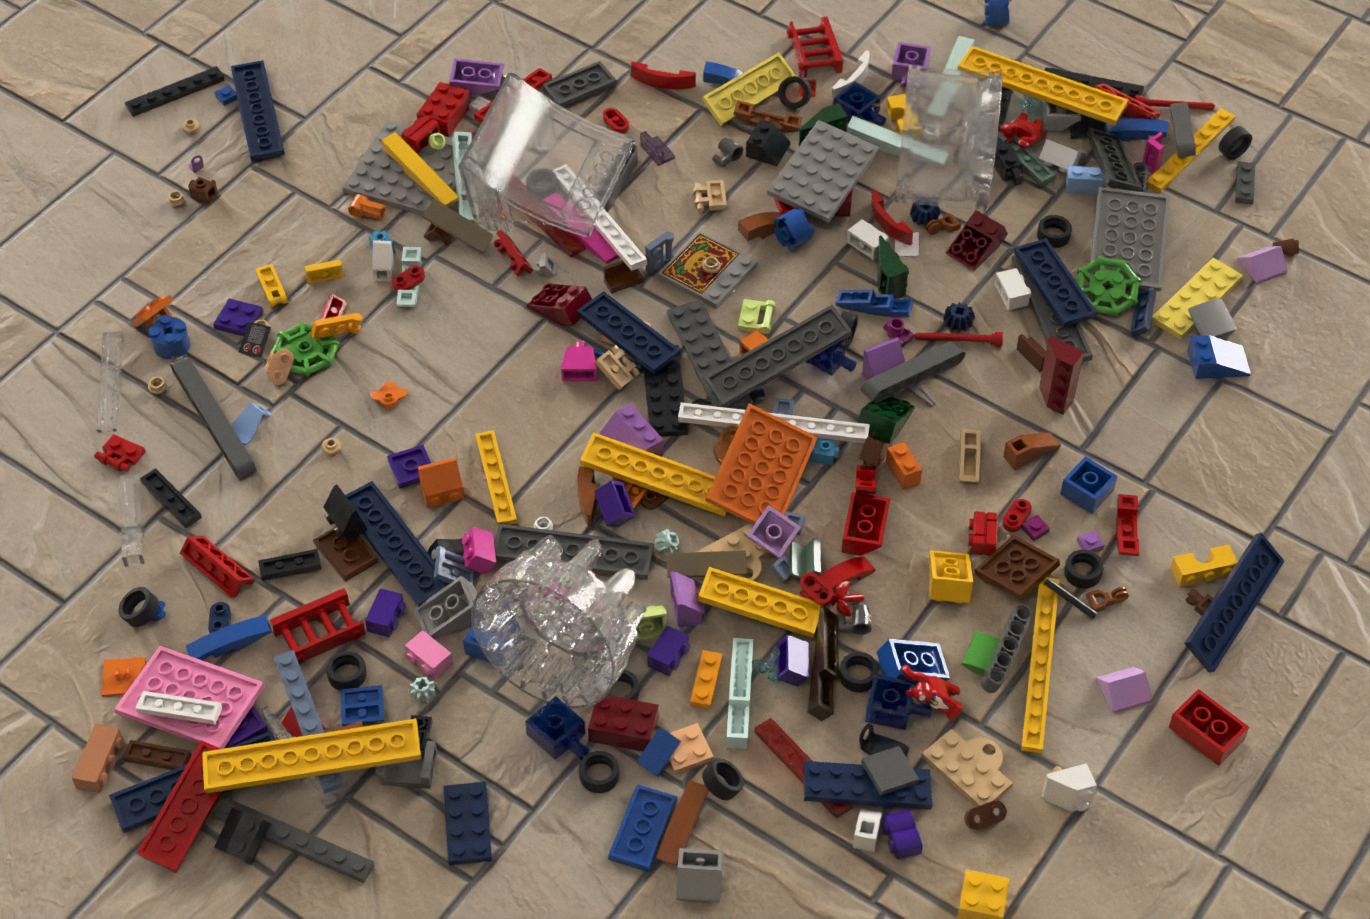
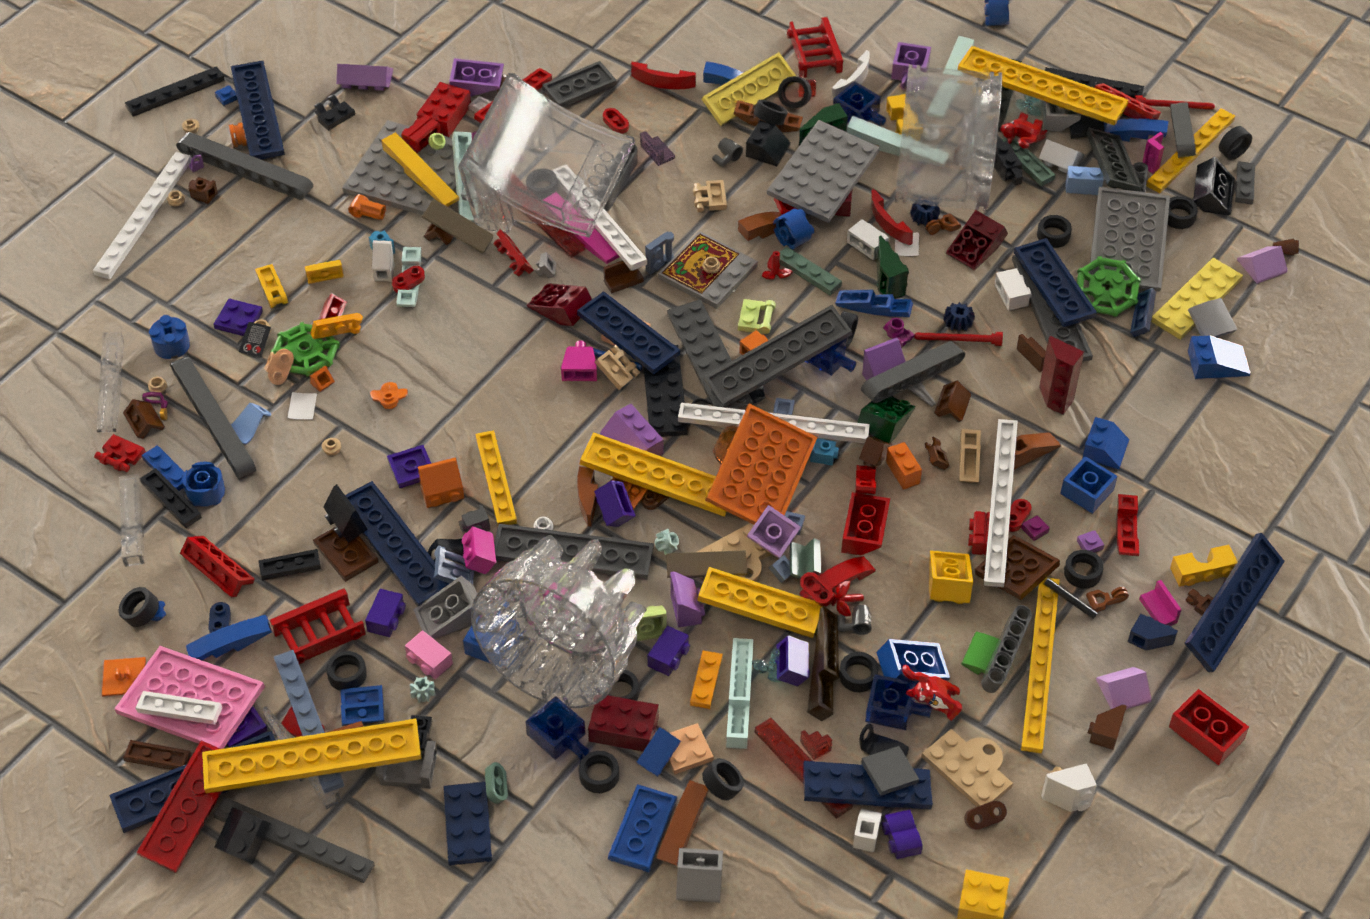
nougat brick [72,724,124,793] -> none
orange plate [132,294,174,328] -> none
none -> white plate [93,152,192,279]
none -> reddish brown panel [123,399,165,439]
none -> magenta piece [142,392,168,420]
none -> blue plate [142,445,184,491]
none -> dark grey beam [176,132,314,200]
none -> blue brick [182,462,225,506]
none -> orange wheel [229,122,247,148]
none -> white sticker [288,392,317,420]
none -> orange slope [310,366,335,392]
none -> black plate [314,95,355,131]
none -> medium lavender slope [336,64,393,90]
none -> dark grey brick [458,504,490,533]
none -> sand green plate [485,762,508,804]
none -> black tyre [754,100,788,125]
none -> red plant [762,251,793,280]
none -> sand green plate [780,247,842,296]
none -> clear red panel [800,730,832,760]
none -> reddish brown plate [925,437,950,470]
none -> reddish brown panel [934,380,971,422]
none -> white plate [984,419,1018,587]
none -> blue slope [1082,417,1129,469]
none -> reddish brown slope [1088,705,1127,750]
none -> dark blue slope [1128,613,1178,651]
none -> dark pink panel [1139,580,1181,626]
none -> black tyre [1167,196,1198,229]
none -> black slope [1193,157,1235,216]

